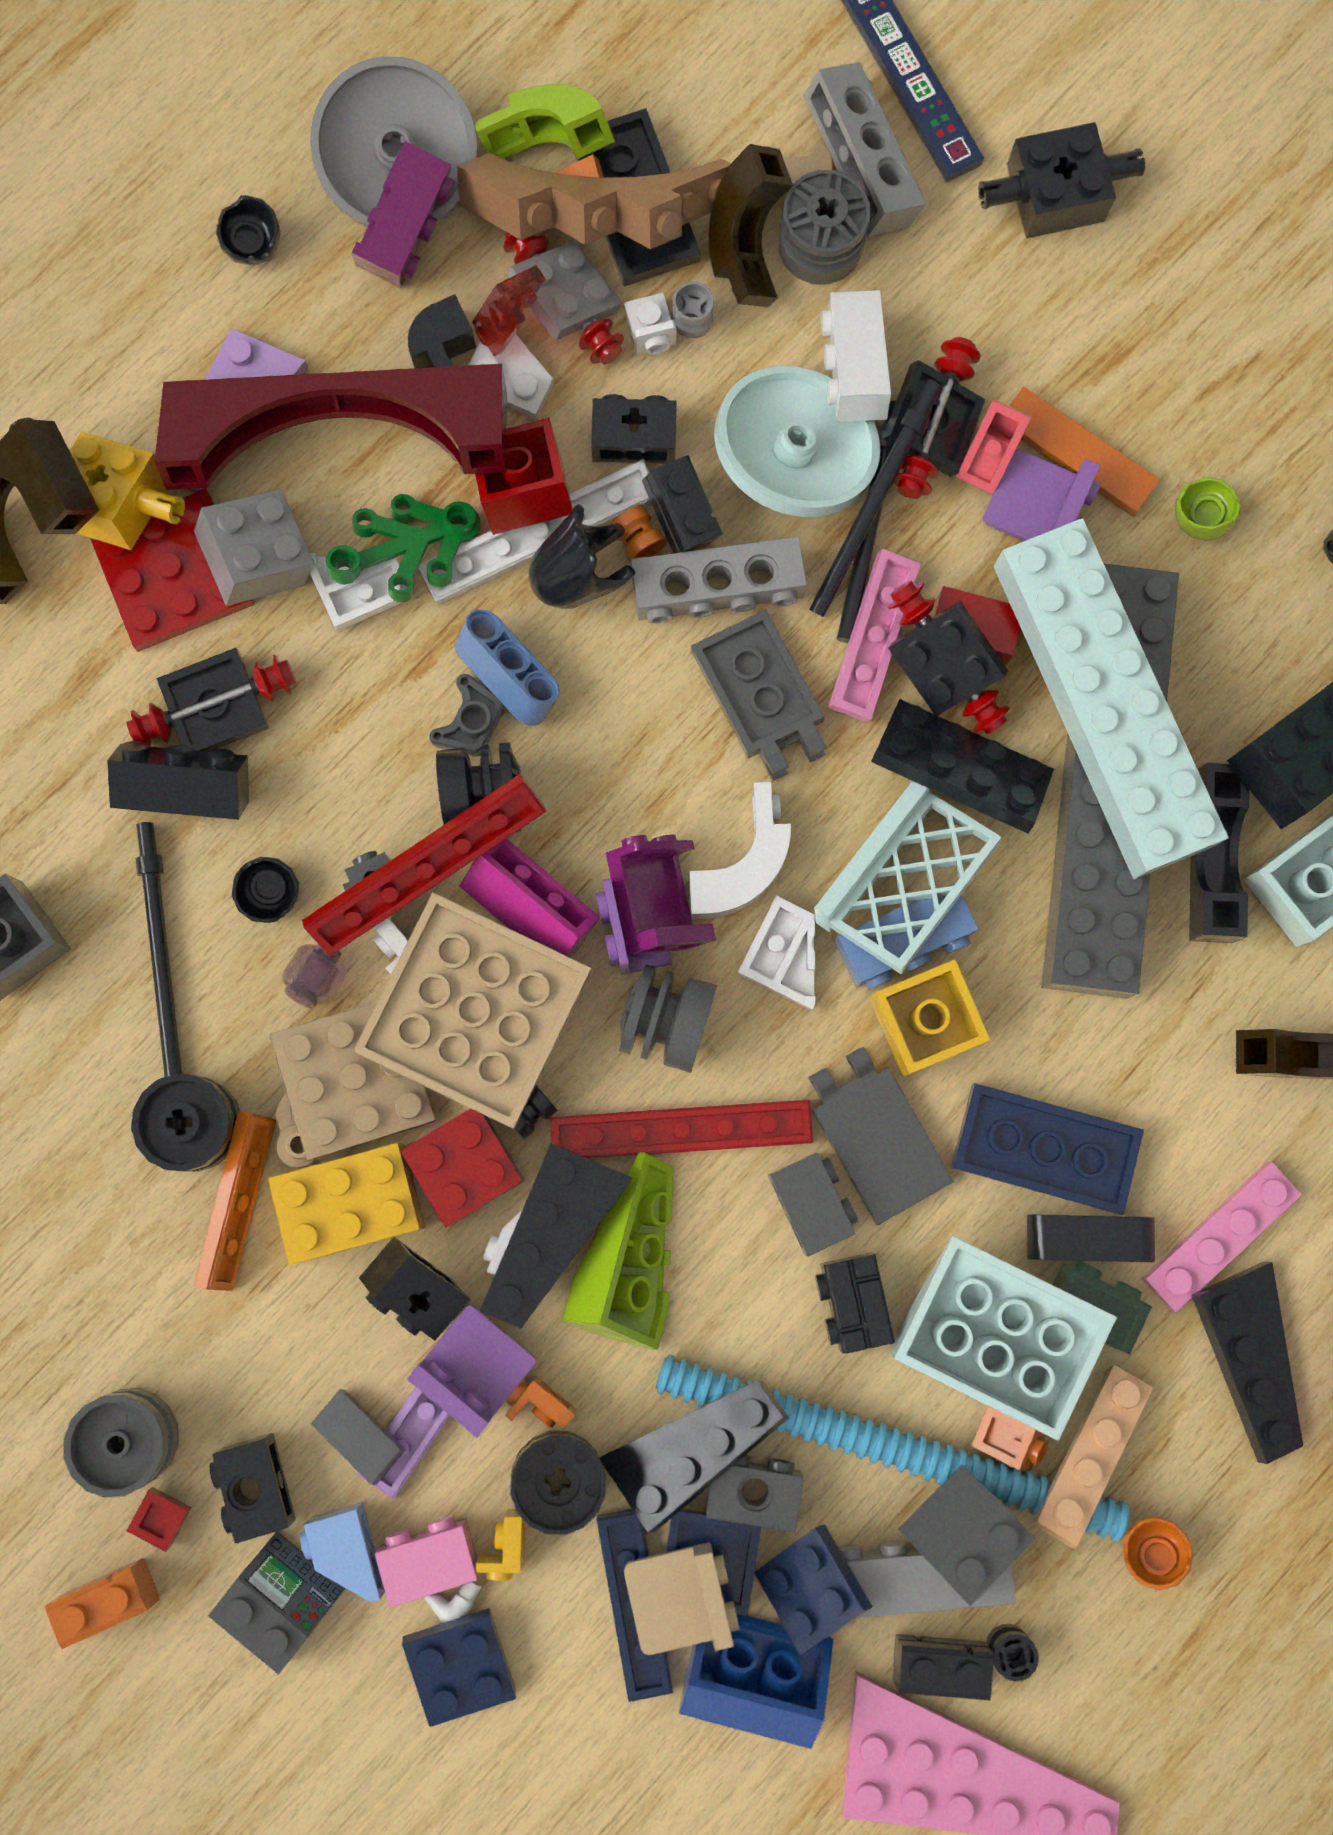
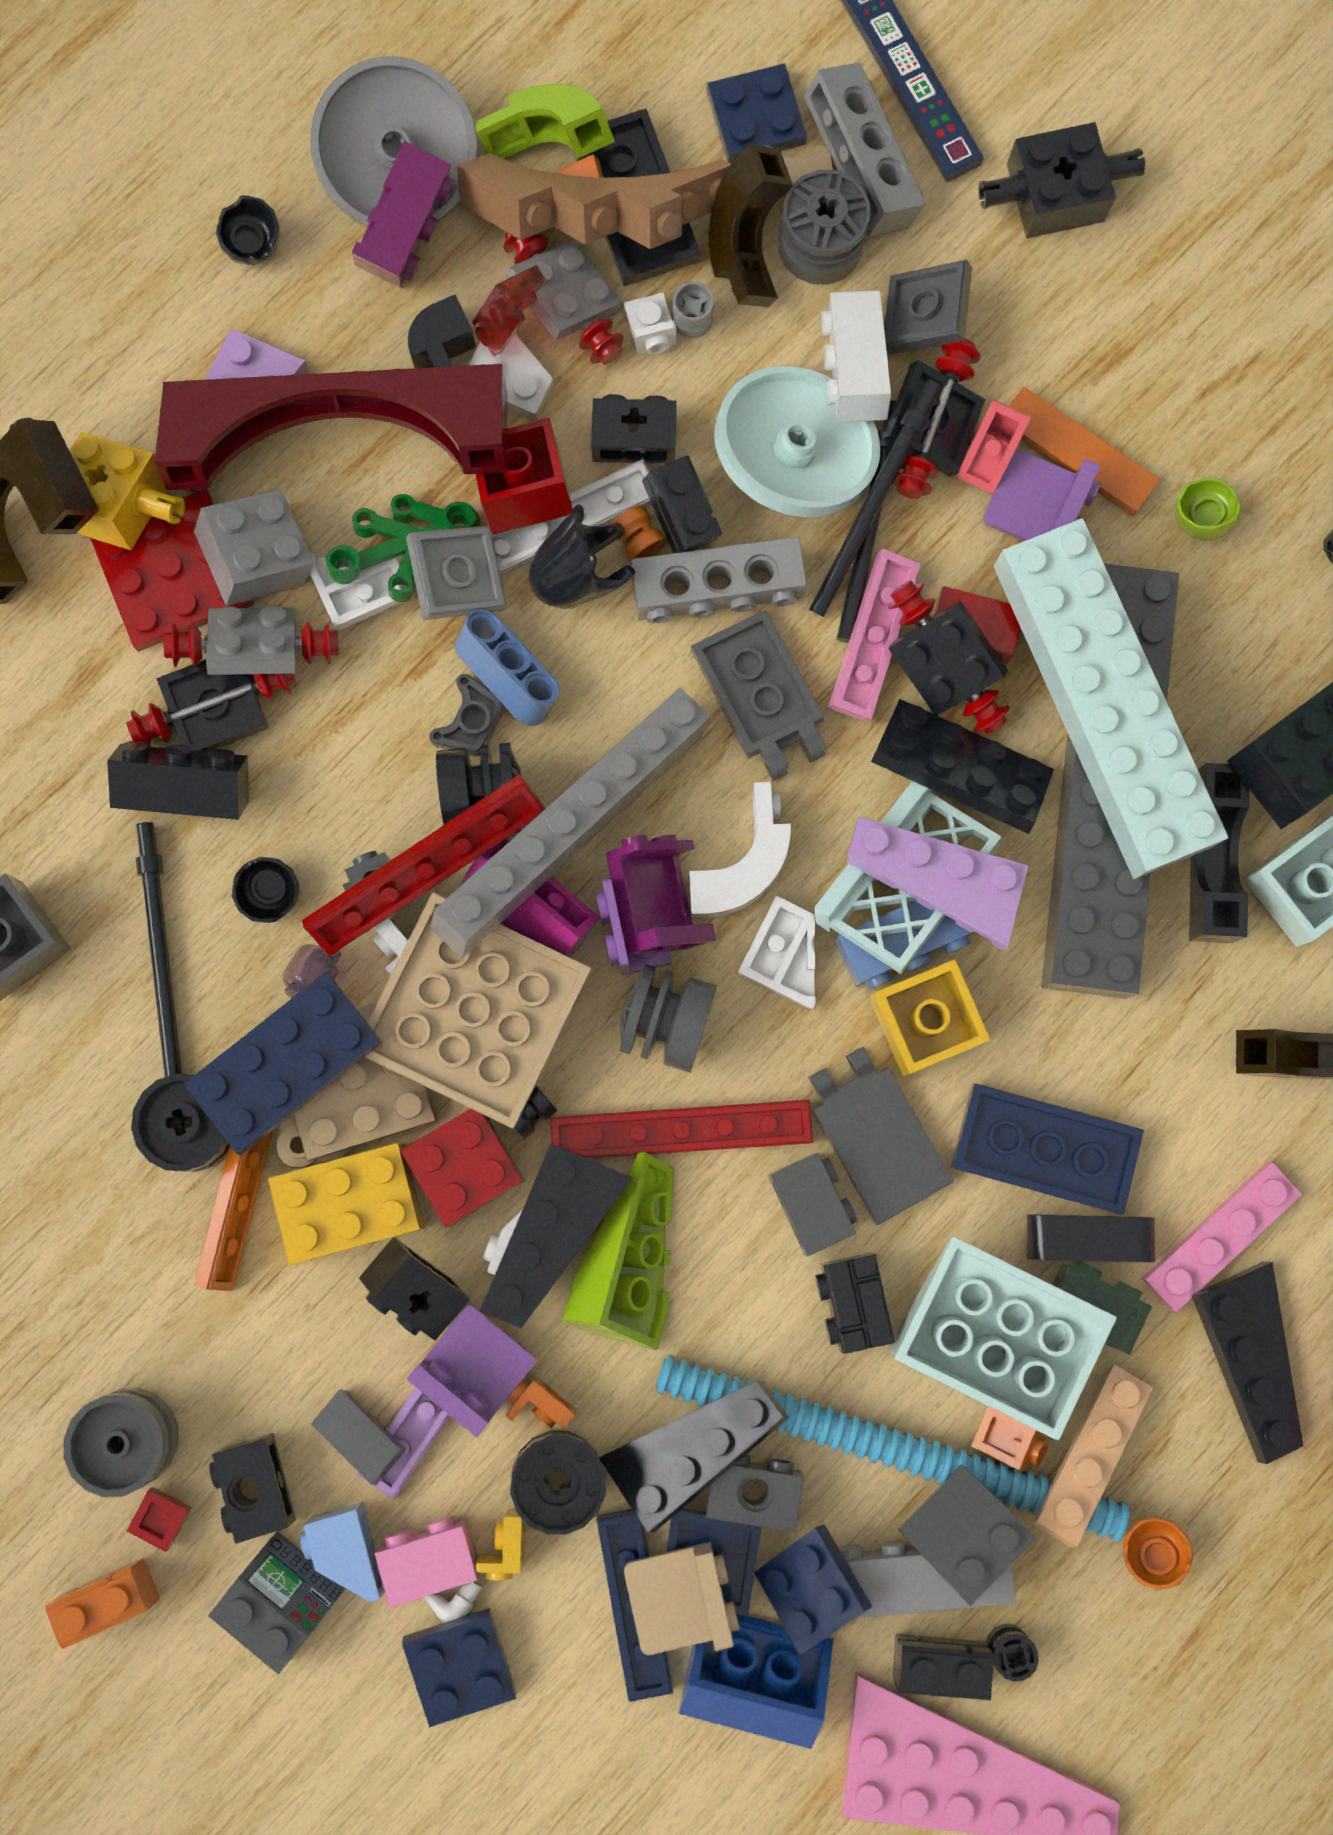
none -> light grey plate [163,606,339,675]
none -> dark blue plate [184,972,383,1155]
none -> light grey tile [406,526,507,620]
none -> light grey brick [431,688,711,958]
none -> dark blue plate [707,63,807,163]
none -> lavender wing [846,817,1029,951]
none -> dark grey tile [884,259,972,355]

